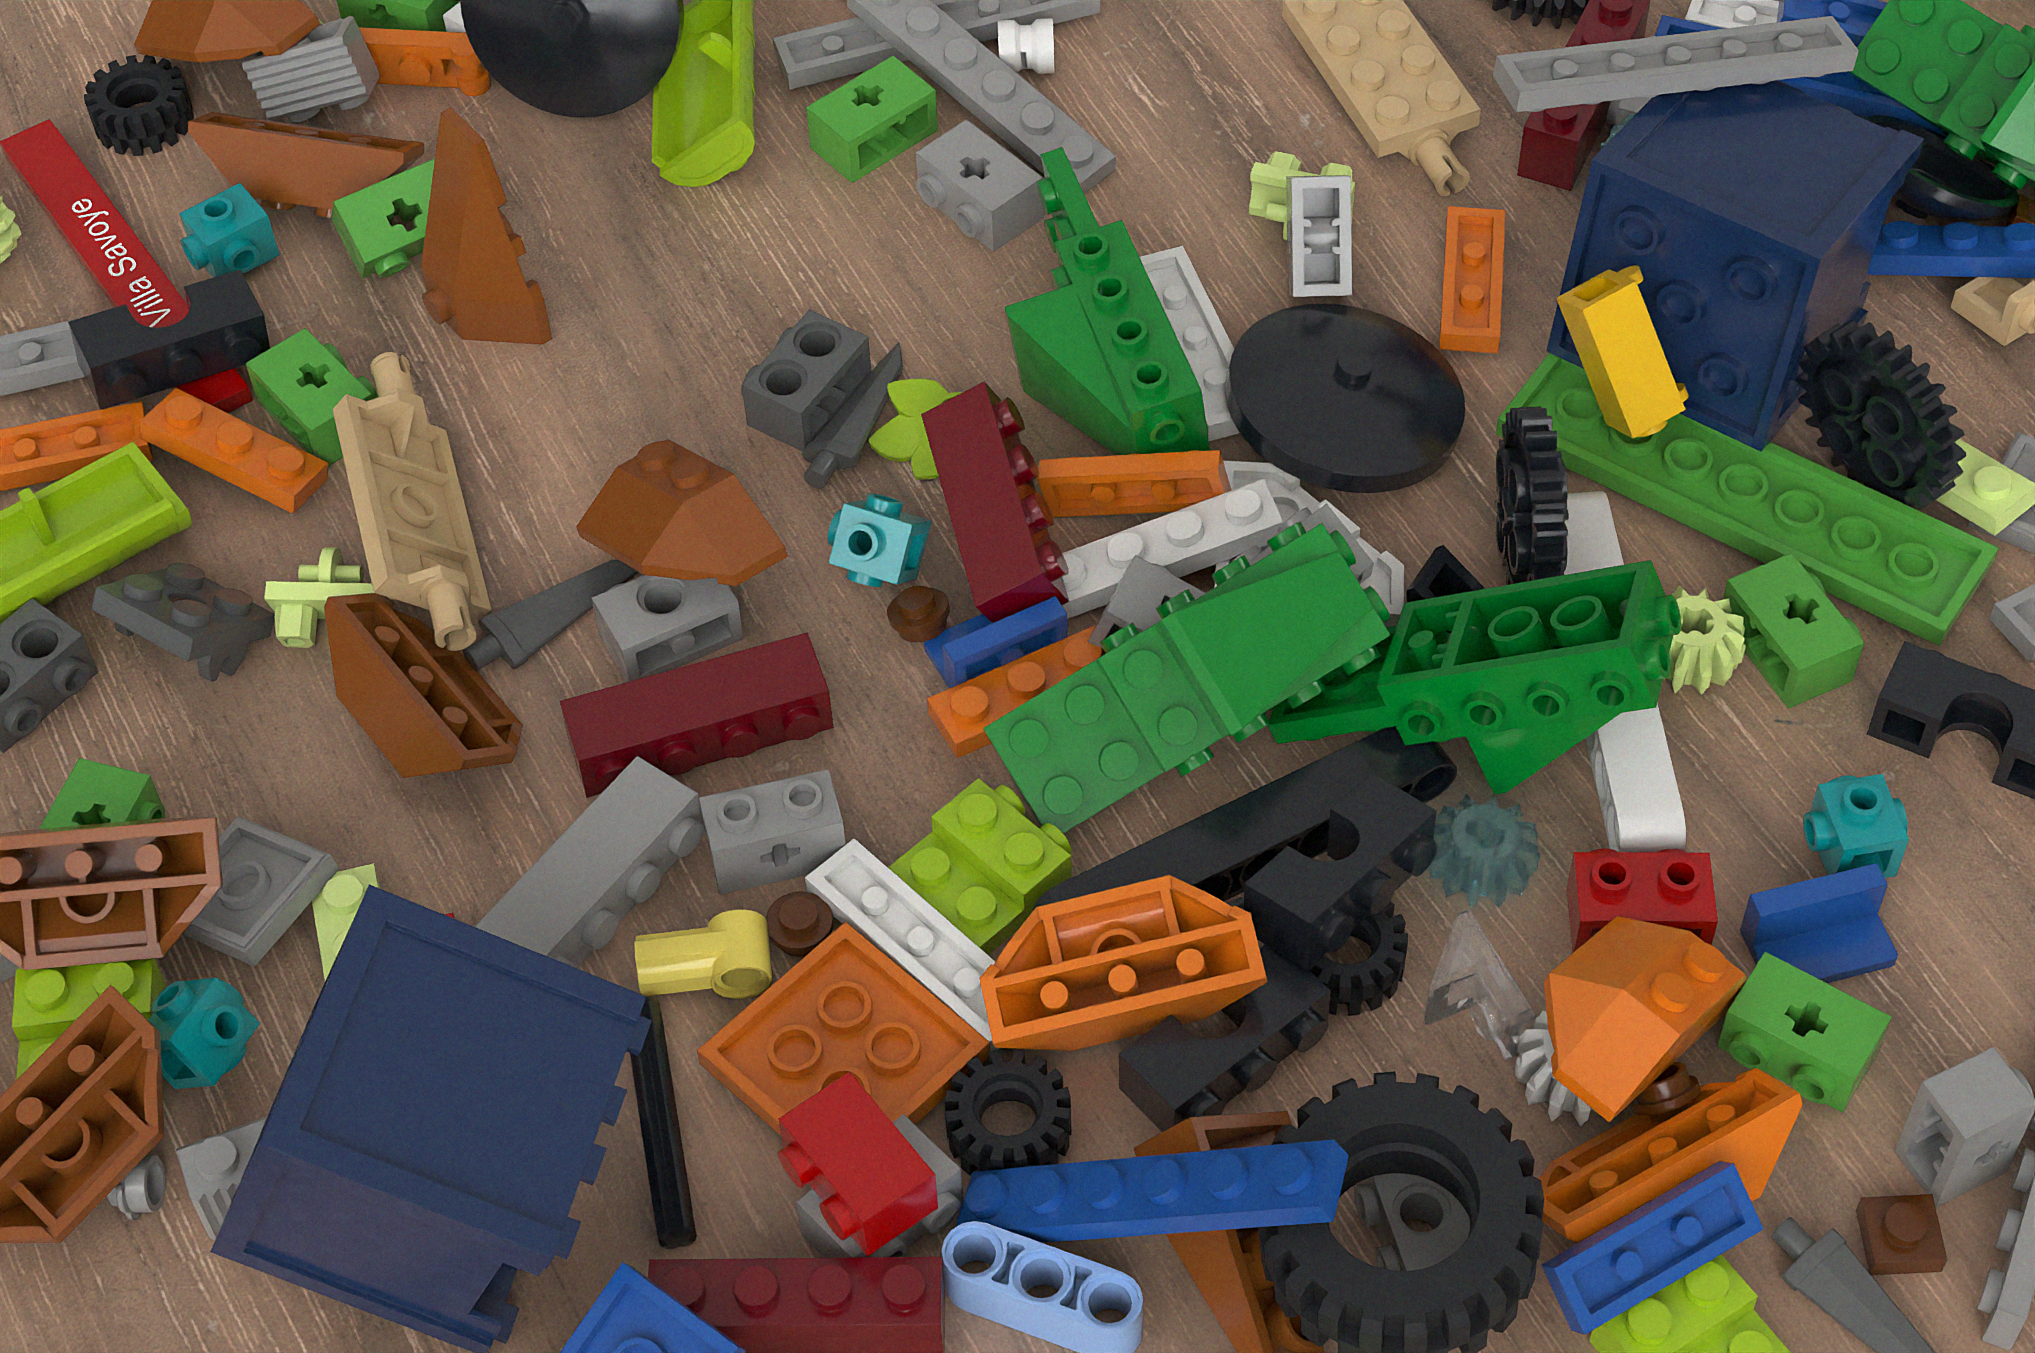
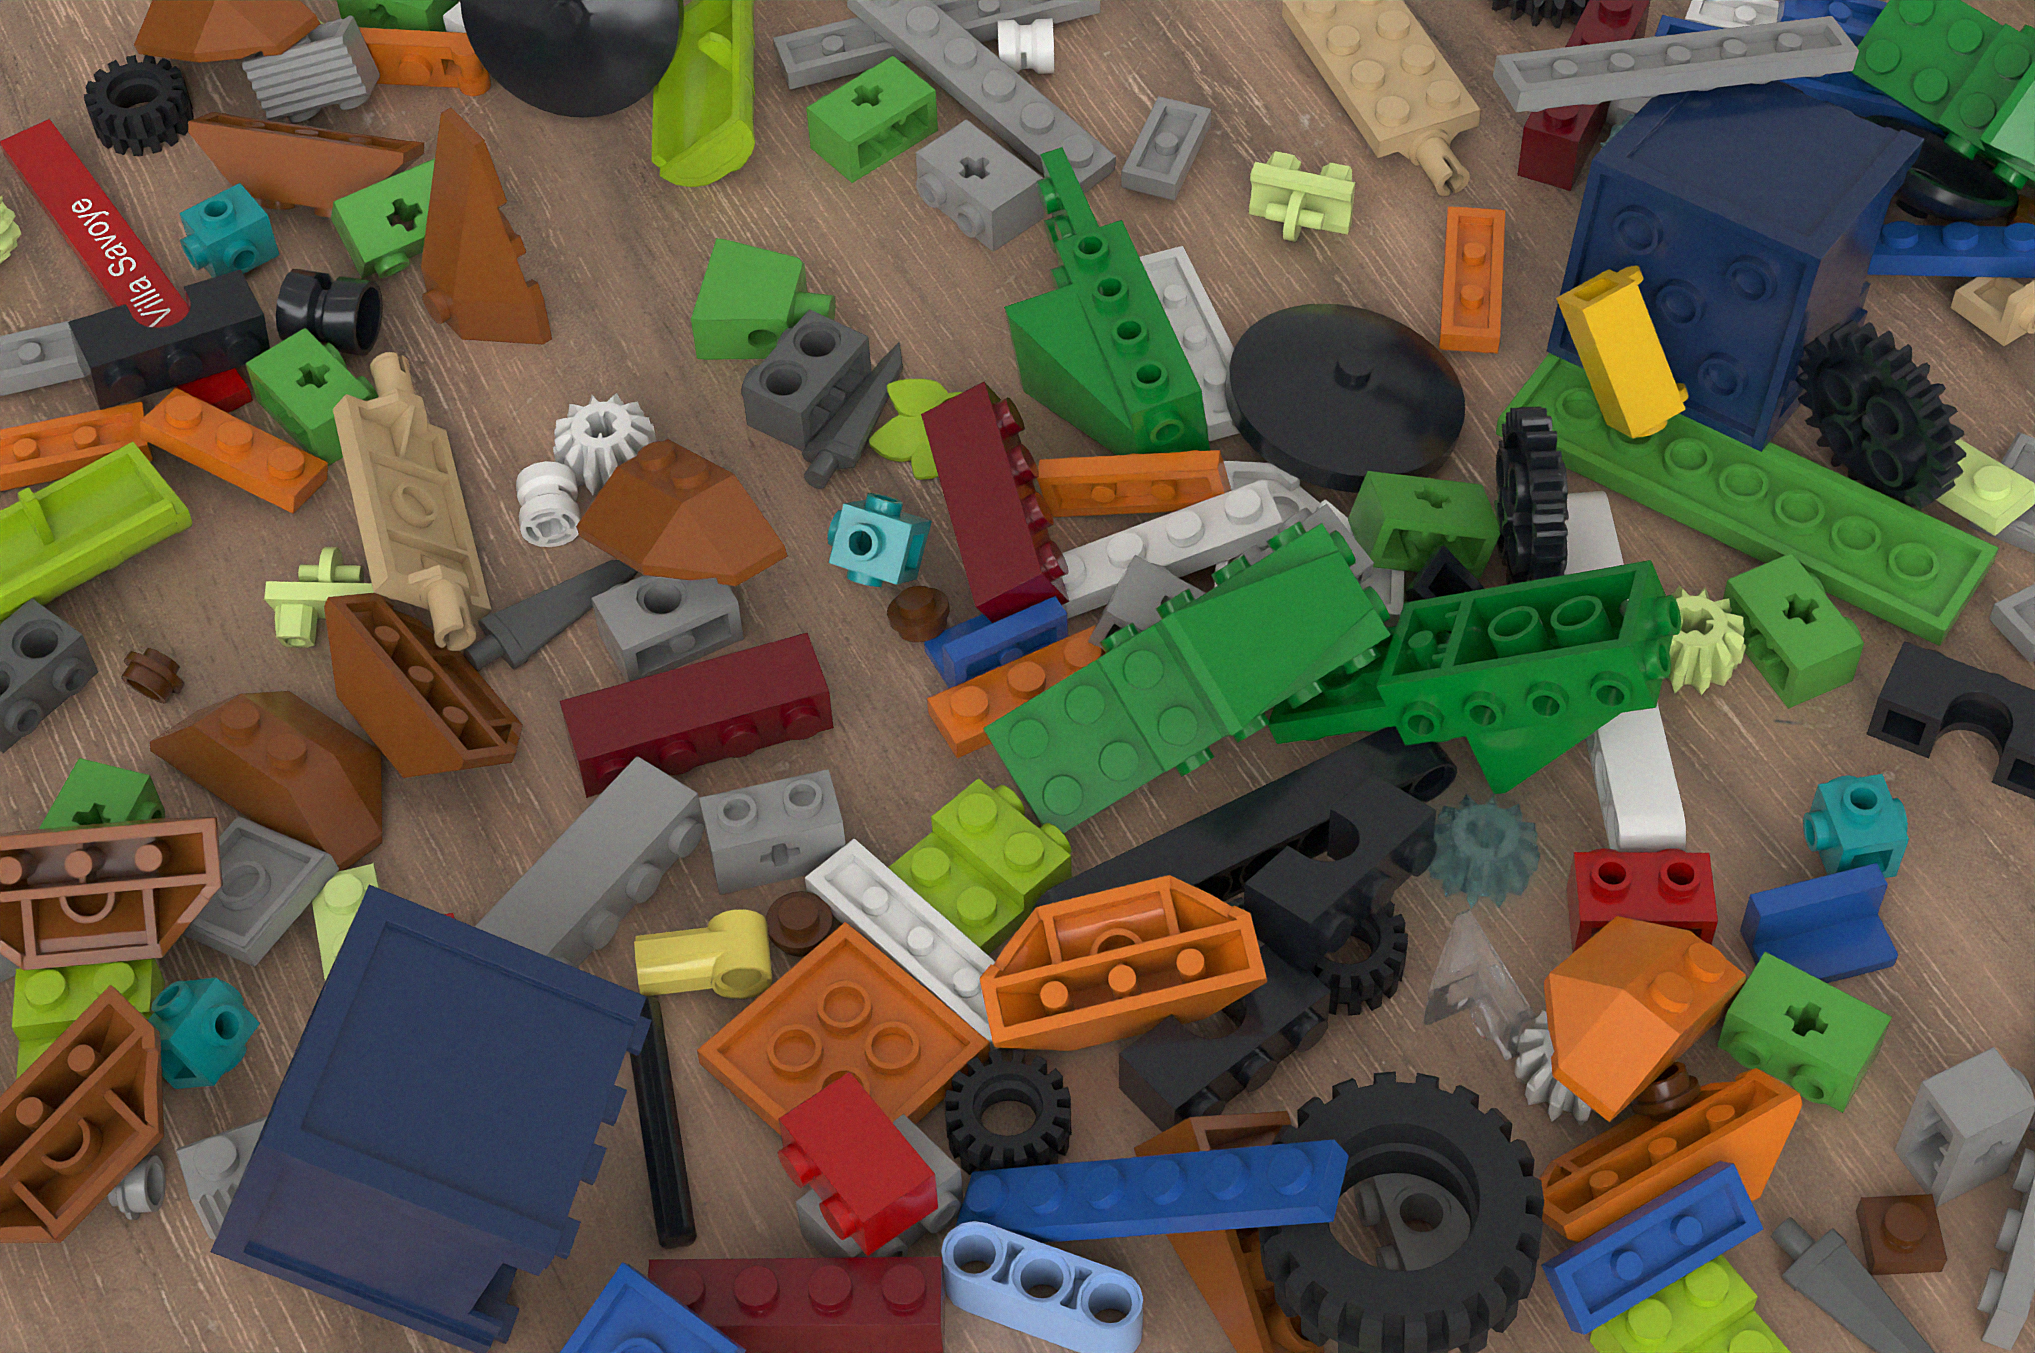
dark grey piece [92,563,275,682] -> none
light grey brick [1286,175,1352,297] -> none
none -> reddish brown plate [121,648,185,704]
none -> dark orange wedge [150,691,382,872]
none -> black wheel [276,269,383,356]
none -> white wheel [516,461,581,547]
none -> white gear [553,393,656,496]
none -> bright green torso [691,238,836,360]
none -> light grey plate [1121,96,1211,201]
none -> bright green brick [1348,471,1501,579]

